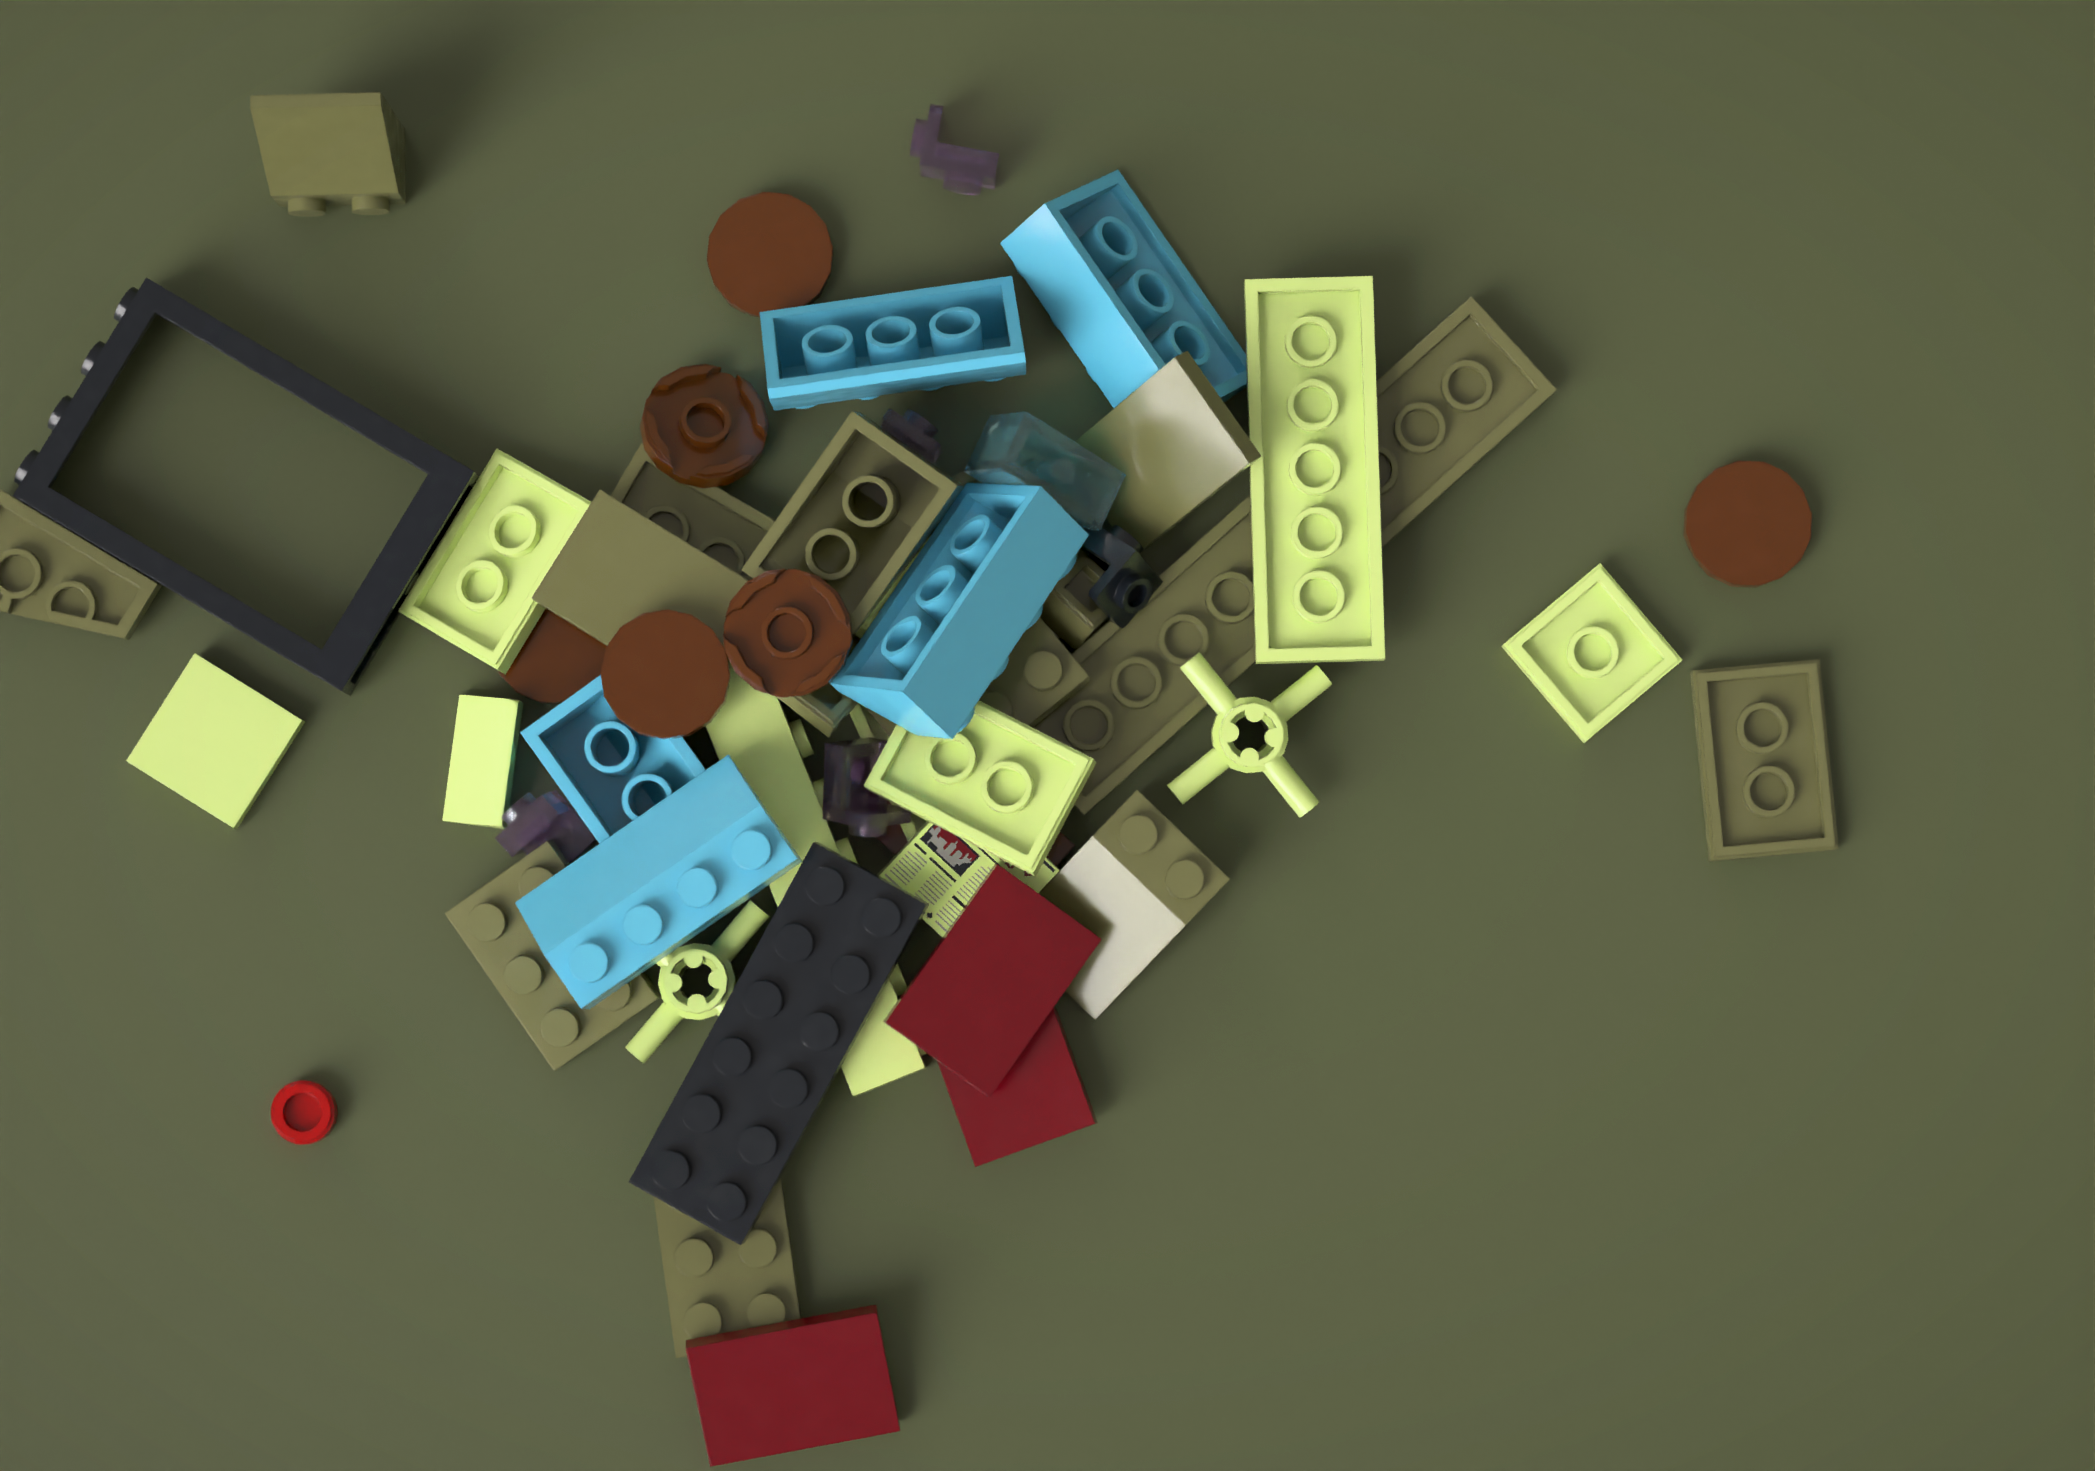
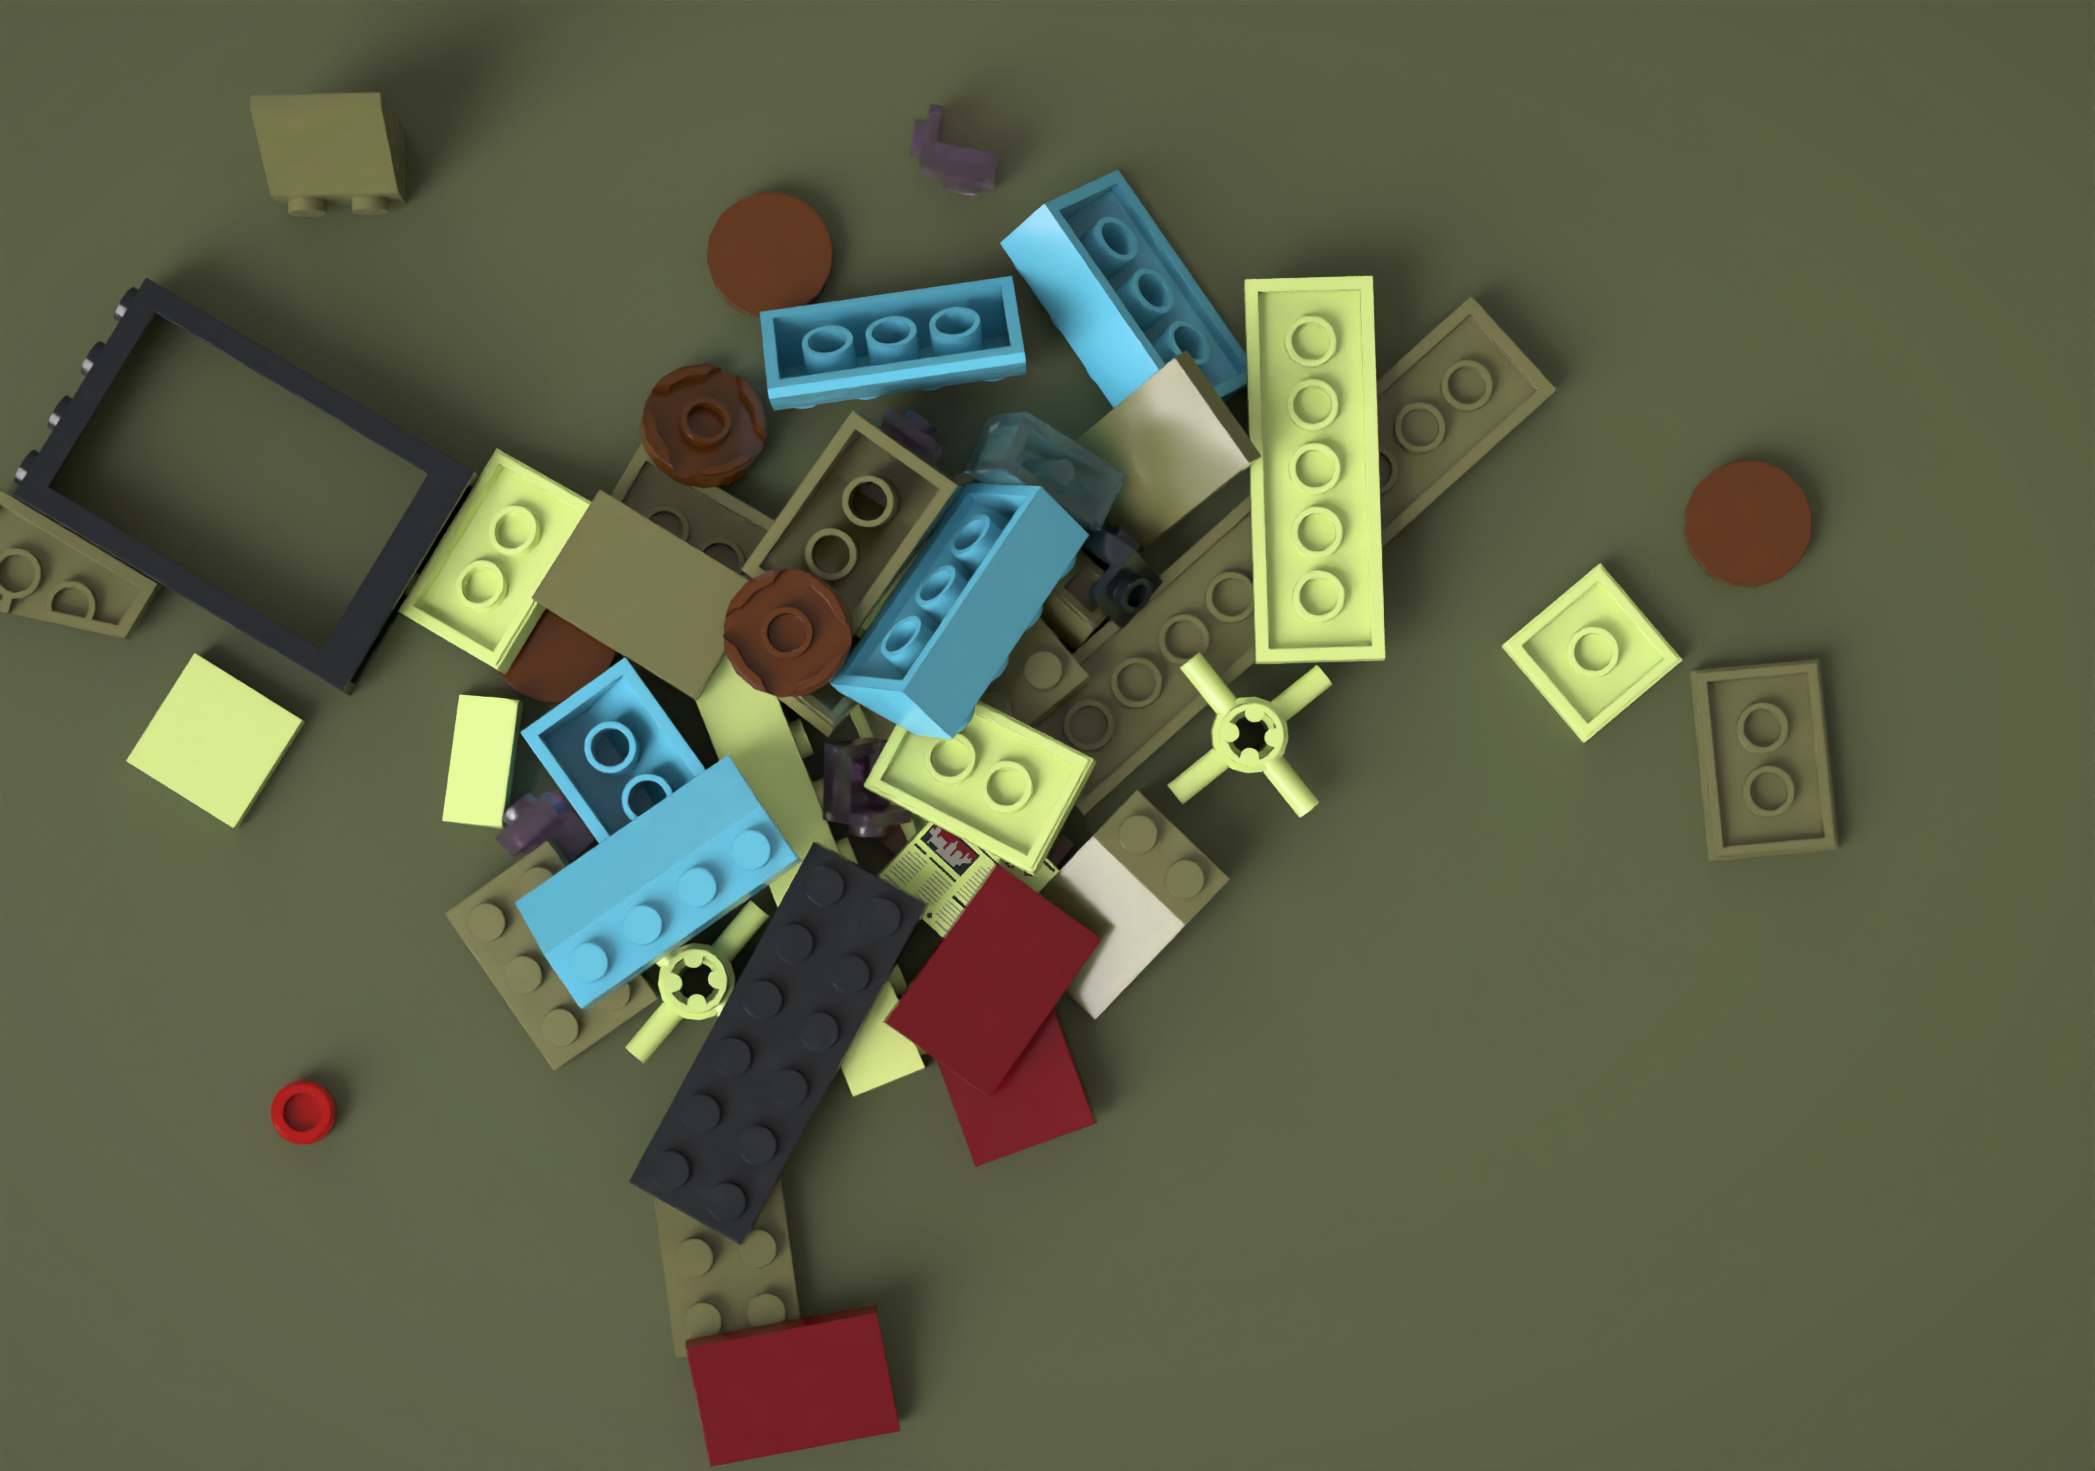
reddish brown tile [600,609,731,739] -> none

